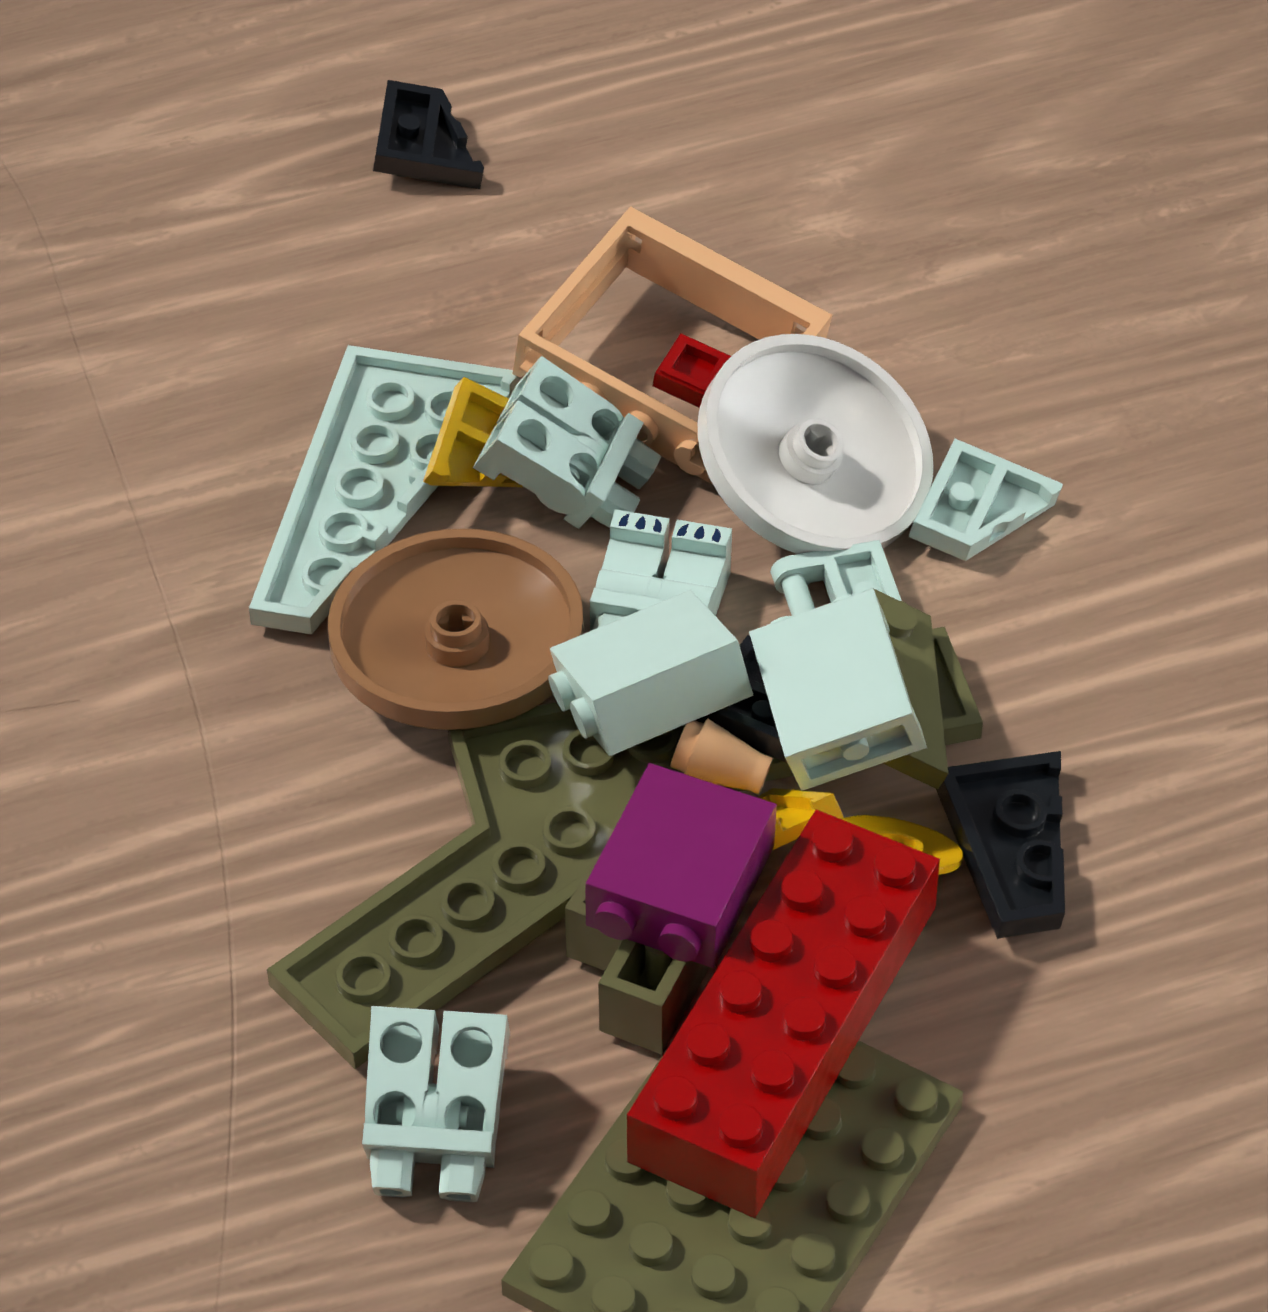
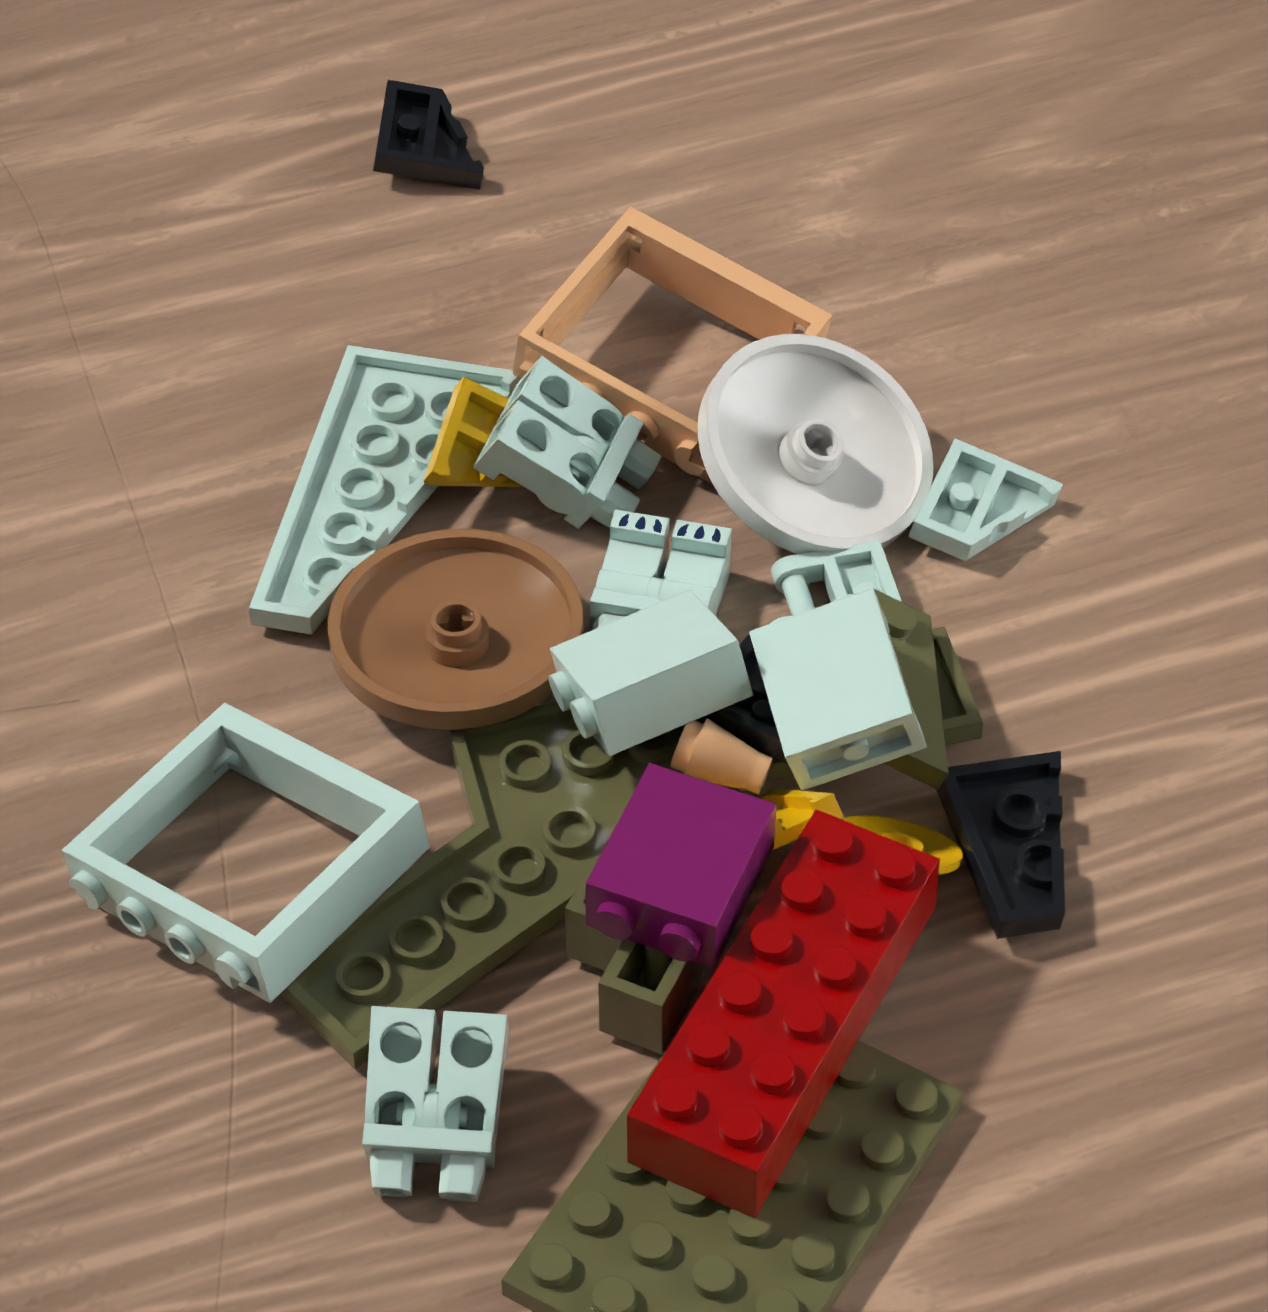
red tile [652,333,731,408] -> none
none -> light aqua window [62,702,430,1003]

